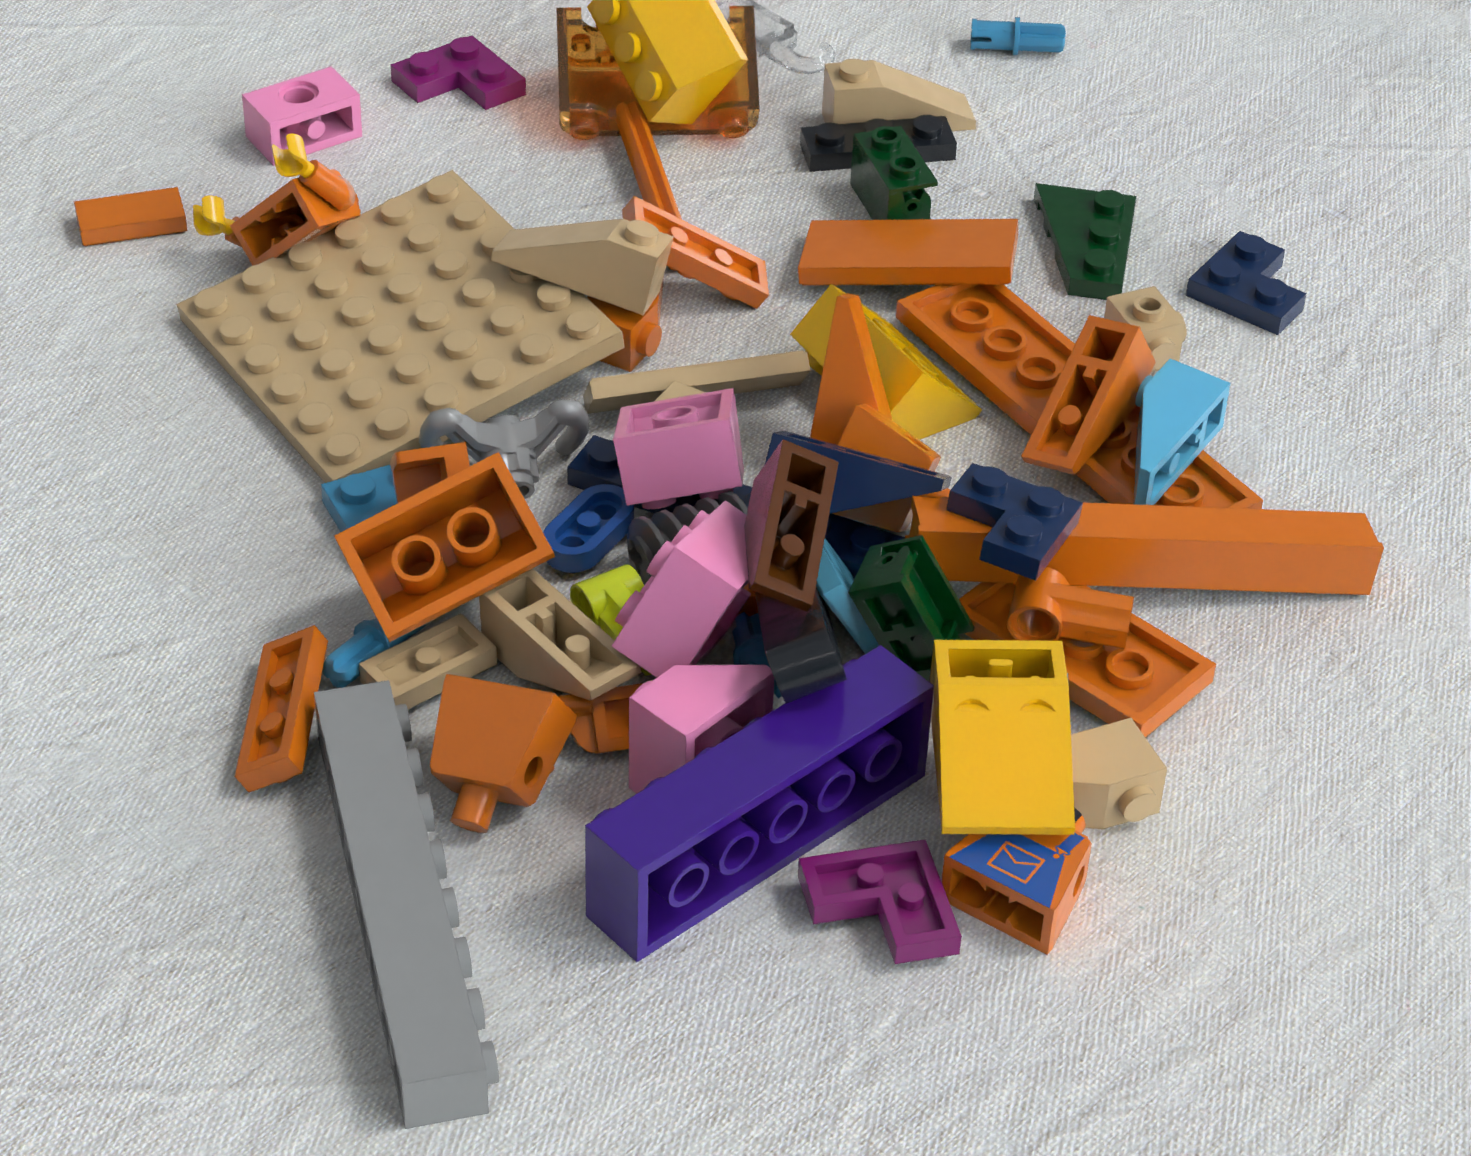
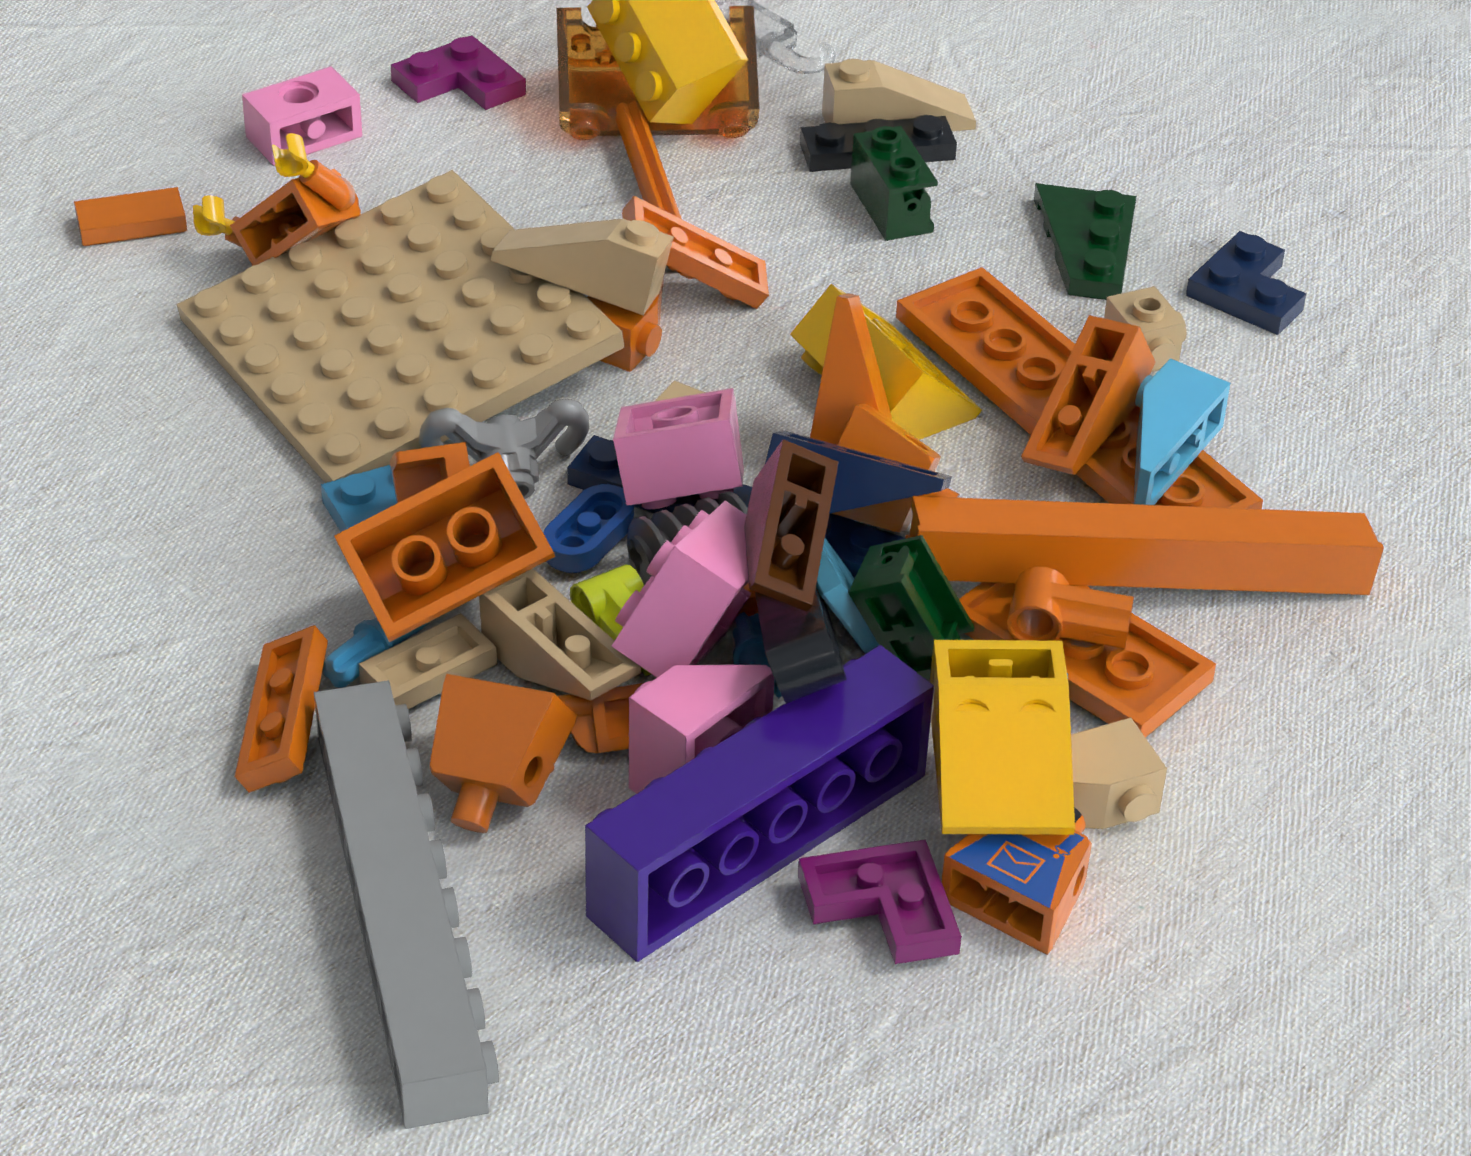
tan tile [583,350,810,414] -> none
orange tile [798,219,1019,285] -> none
dark blue plate [946,463,1083,581] -> none
dark azure axle [970,17,1066,55] -> none

